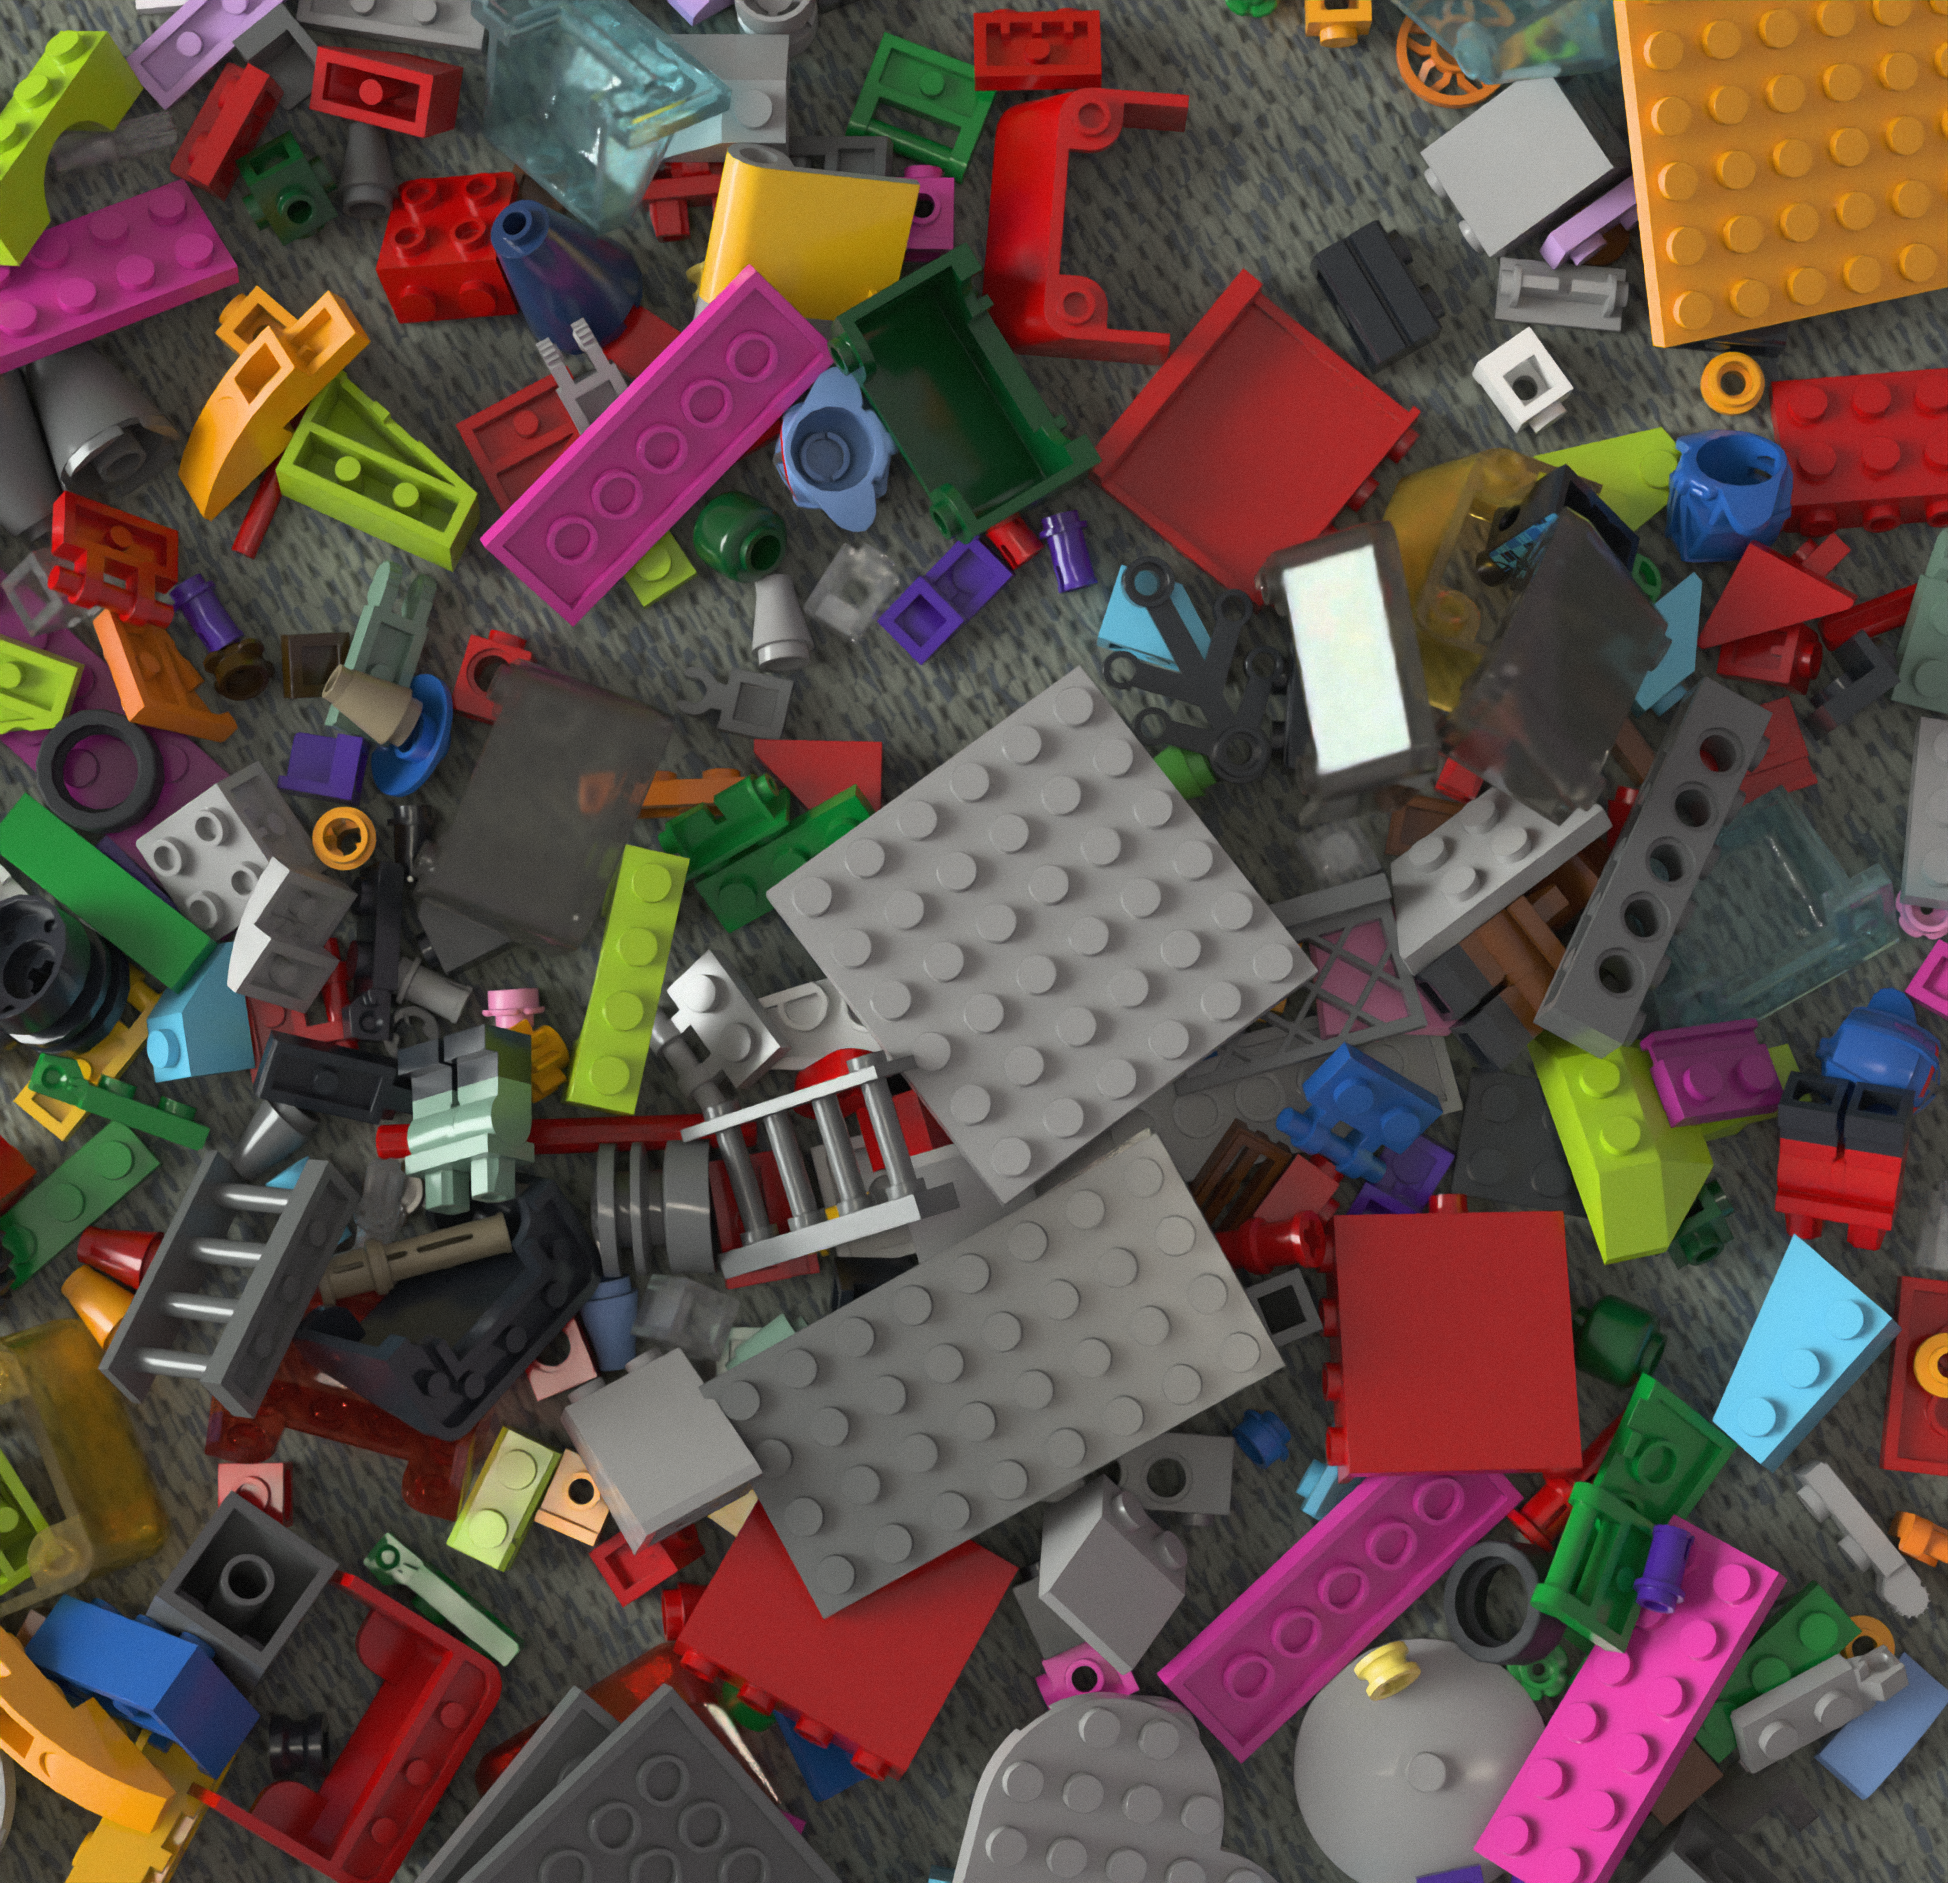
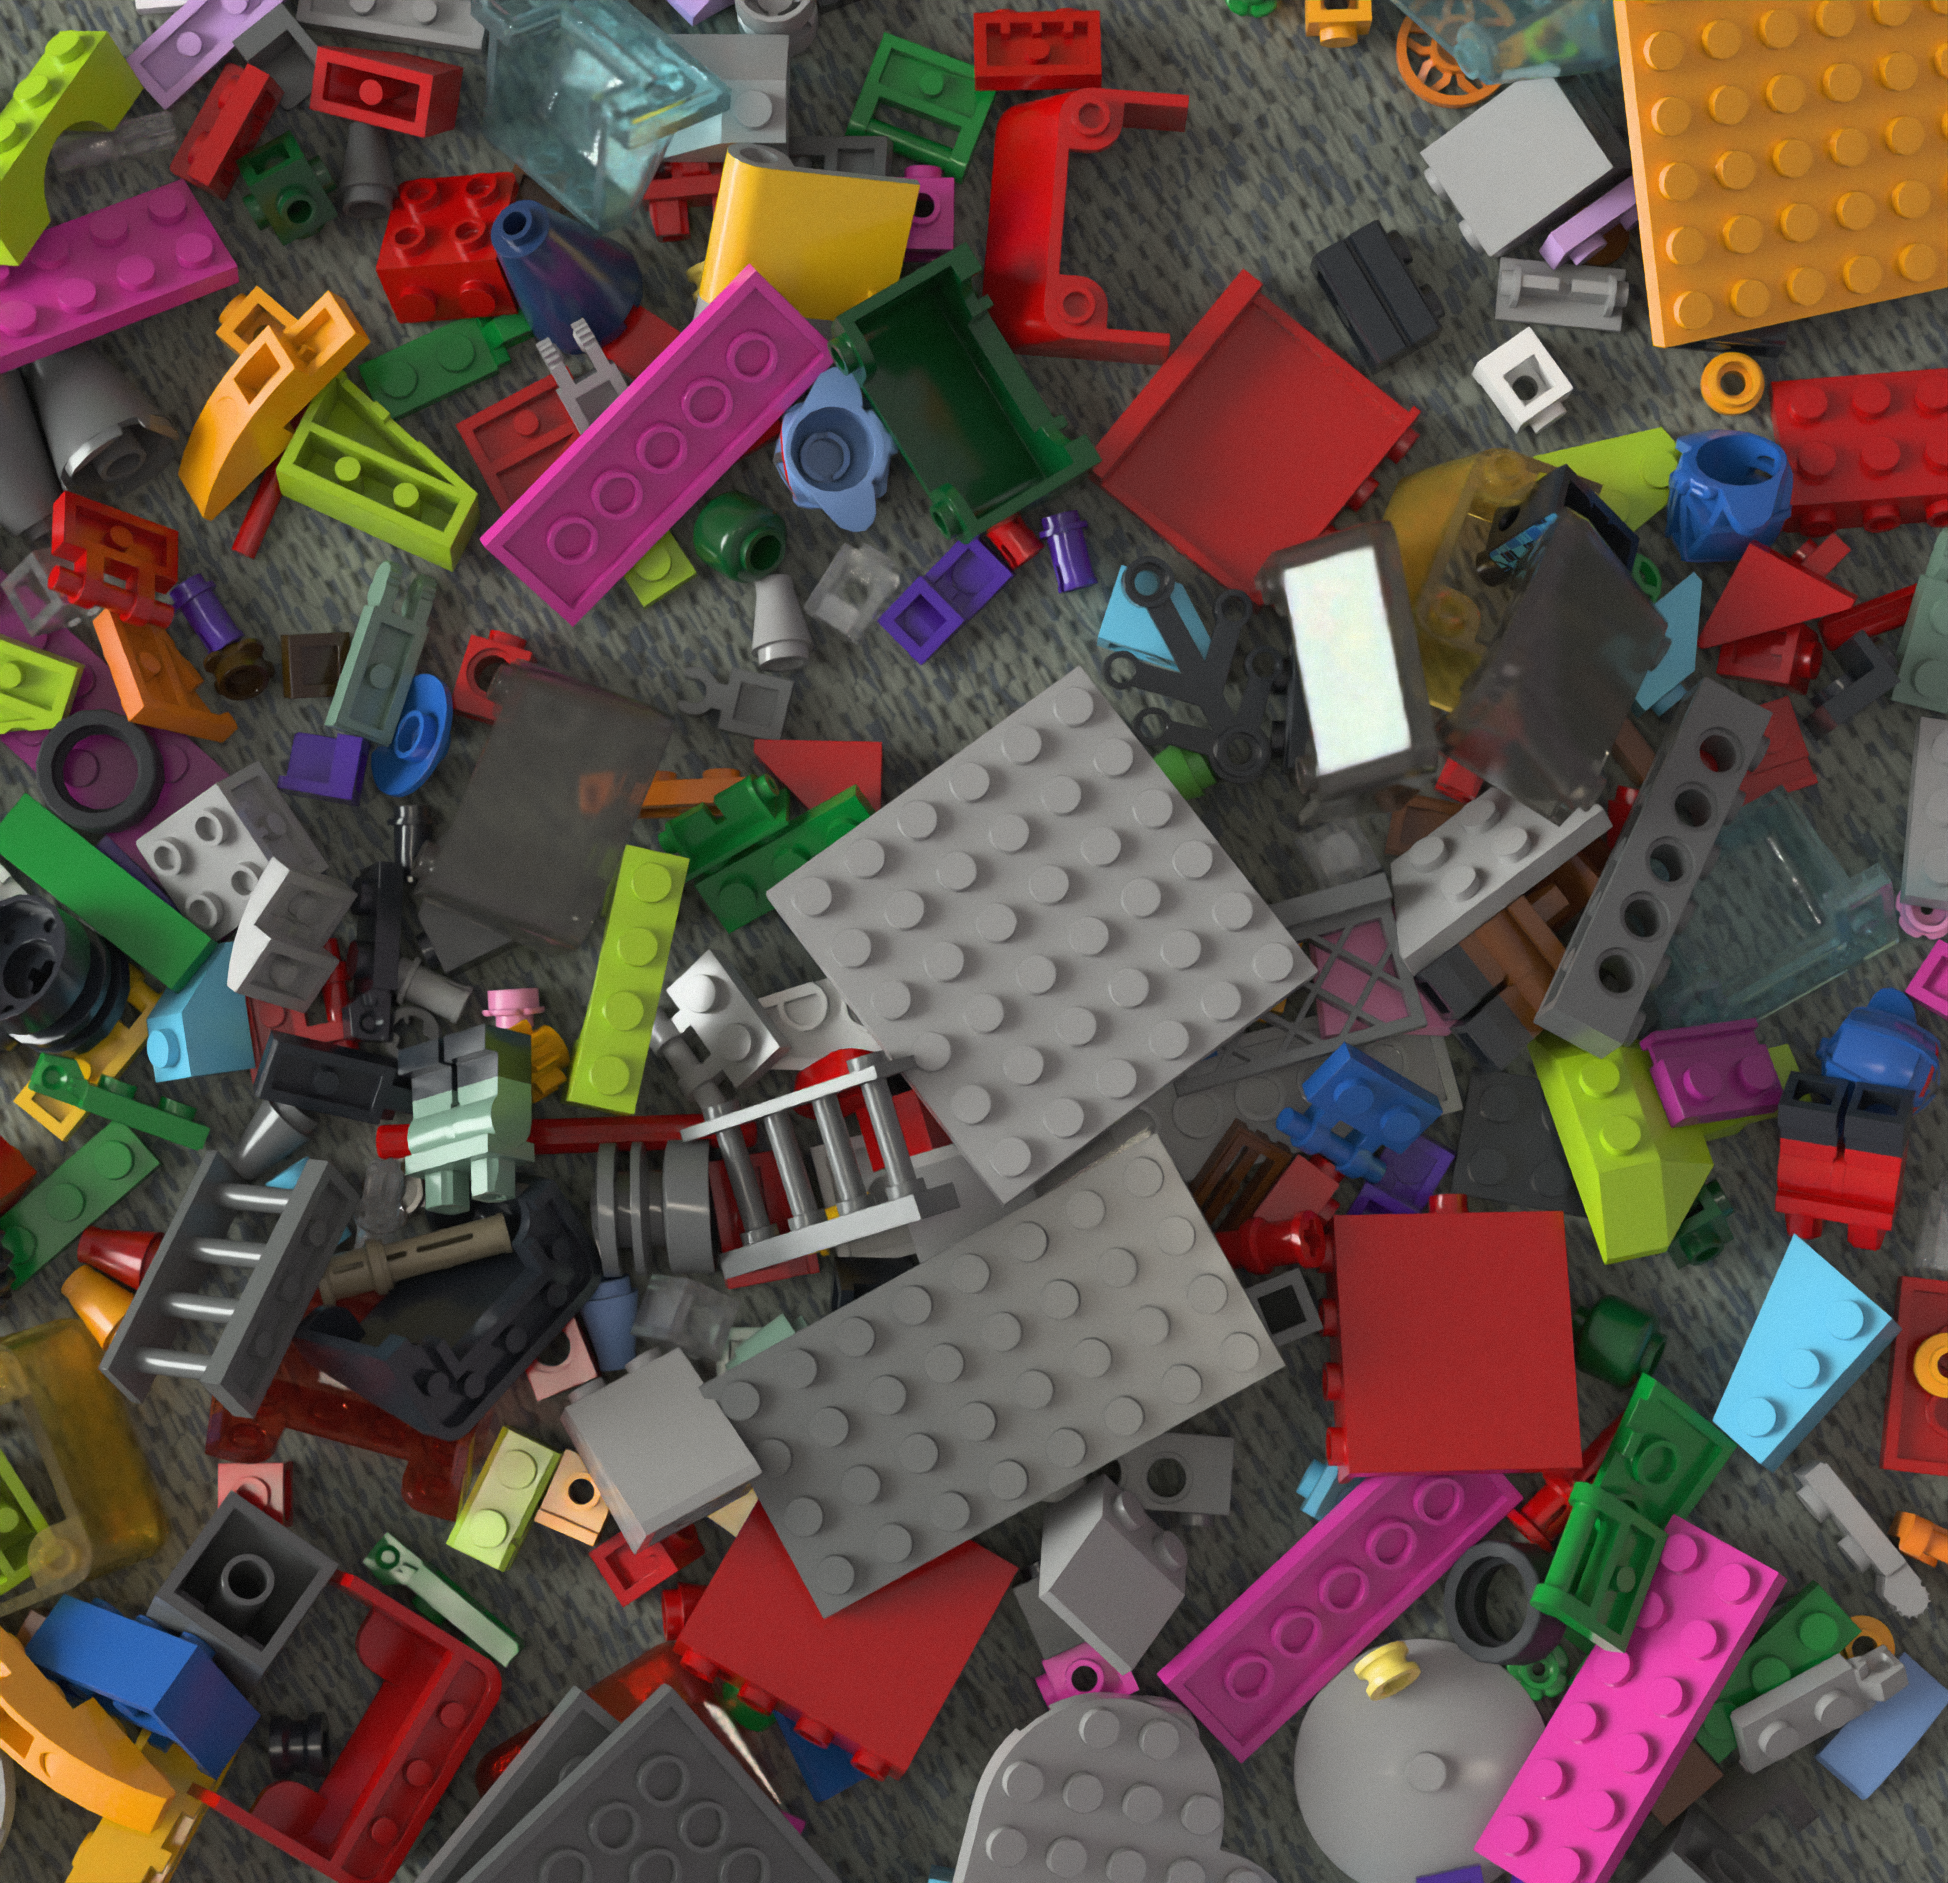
light orange cone [312,807,376,870] -> none
dark tan cone [322,664,423,747] -> none
blue plate [1232,1409,1291,1469] -> none
dark purple pin [1633,1524,1695,1614] -> none
none -> green hinge [358,308,535,422]

